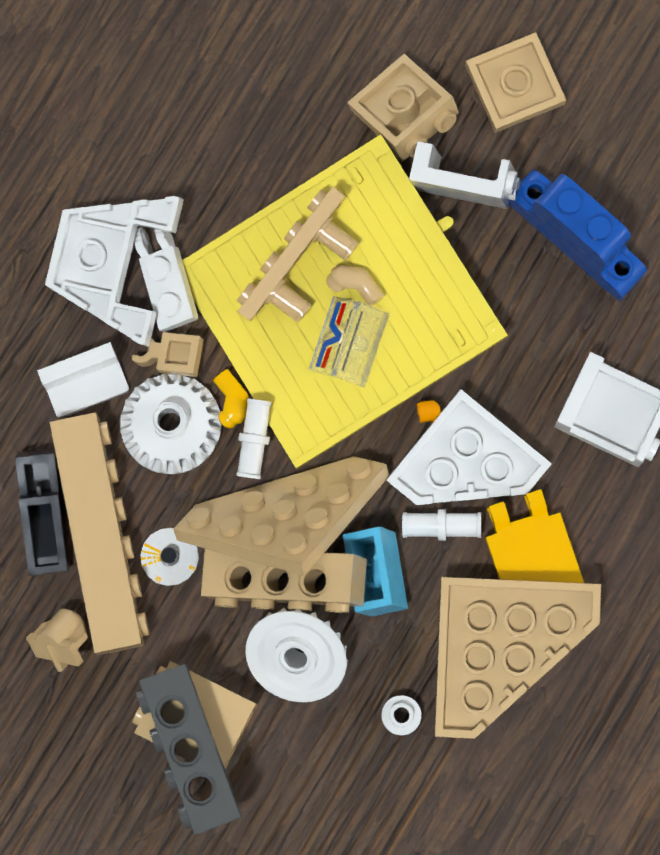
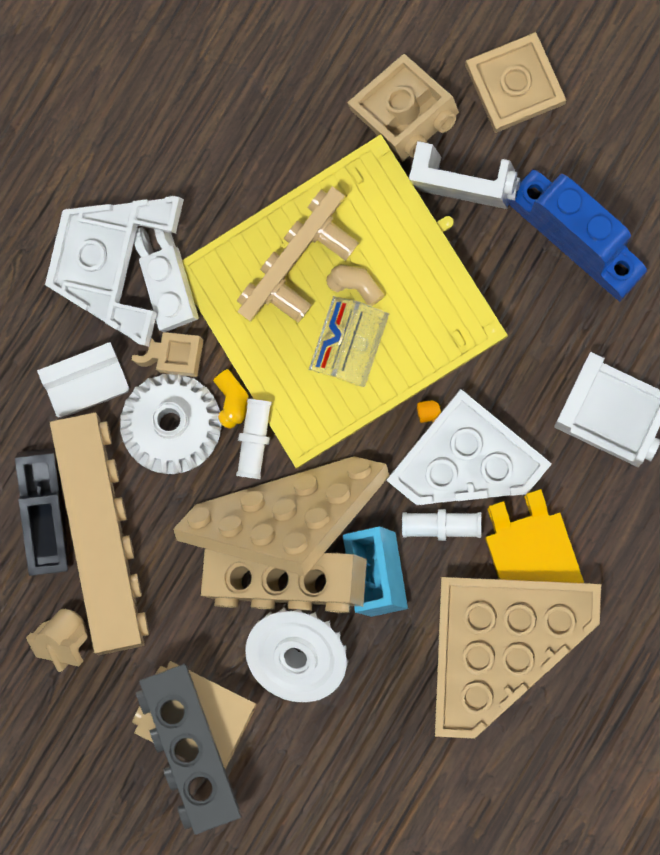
white piece [141,528,199,586] -> none
white plate [382,695,421,735] -> none

